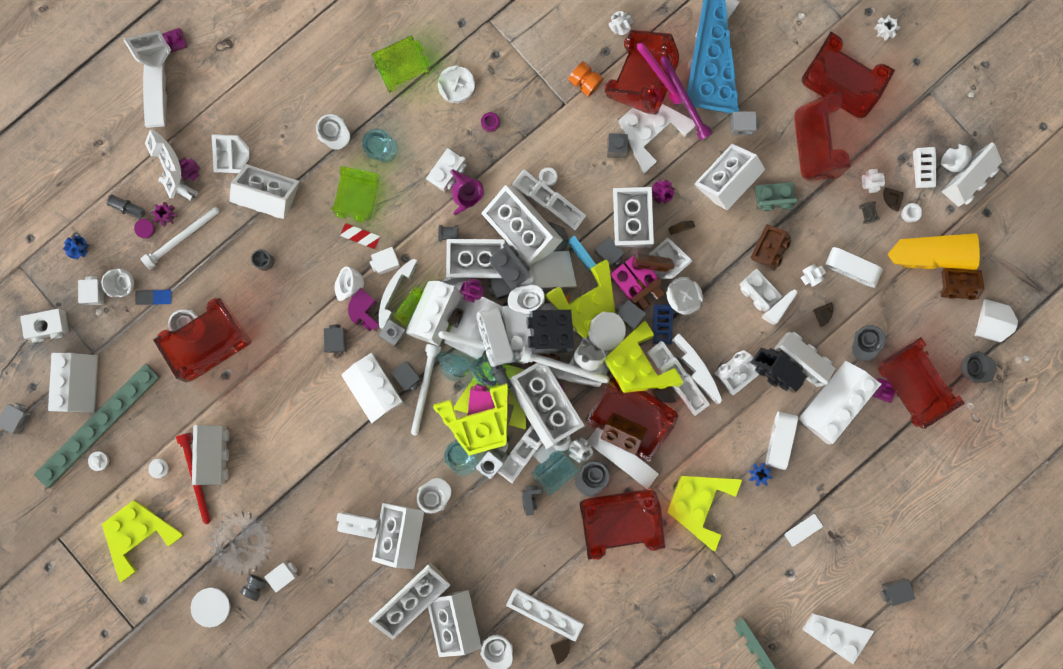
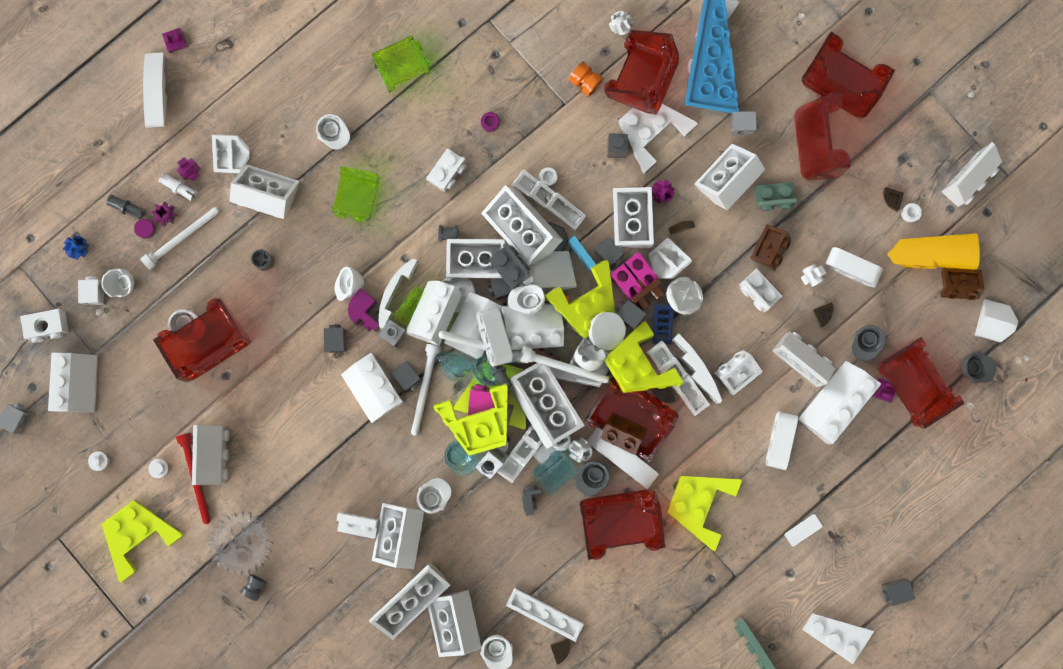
sand green plate [34,364,161,488] -> none
white slope [124,31,171,68] -> none
sticker [135,290,171,305] -> none
white slope [145,130,181,198] -> none
white tile [190,587,231,628] -> none
white brick [265,561,298,592] -> none
sticker [340,223,380,249] -> none
clear light blue hat [362,129,398,162] -> none
white brick [370,247,401,275] -> none
white tile [438,65,475,104] -> none
dark brown tile [448,308,464,328] -> none
magenta piece [450,169,484,215] -> none
magenta gear [460,278,484,303] -> none
black brick [526,309,574,354] -> none
reddish brown slope [633,253,675,273] -> none
dark pink piece [637,43,683,104] -> none
magenta piece [660,56,713,140] -> none
blue gear [748,463,773,486] -> none
black brick [750,347,808,392] -> none
white slope [762,289,797,325] -> none
clear smoke bush [859,201,881,224] -> none
white gear [862,169,885,193] -> none
white gear [874,15,900,41] -> none
white slope [913,147,936,188] -> none
white hair [941,144,972,172] -> none

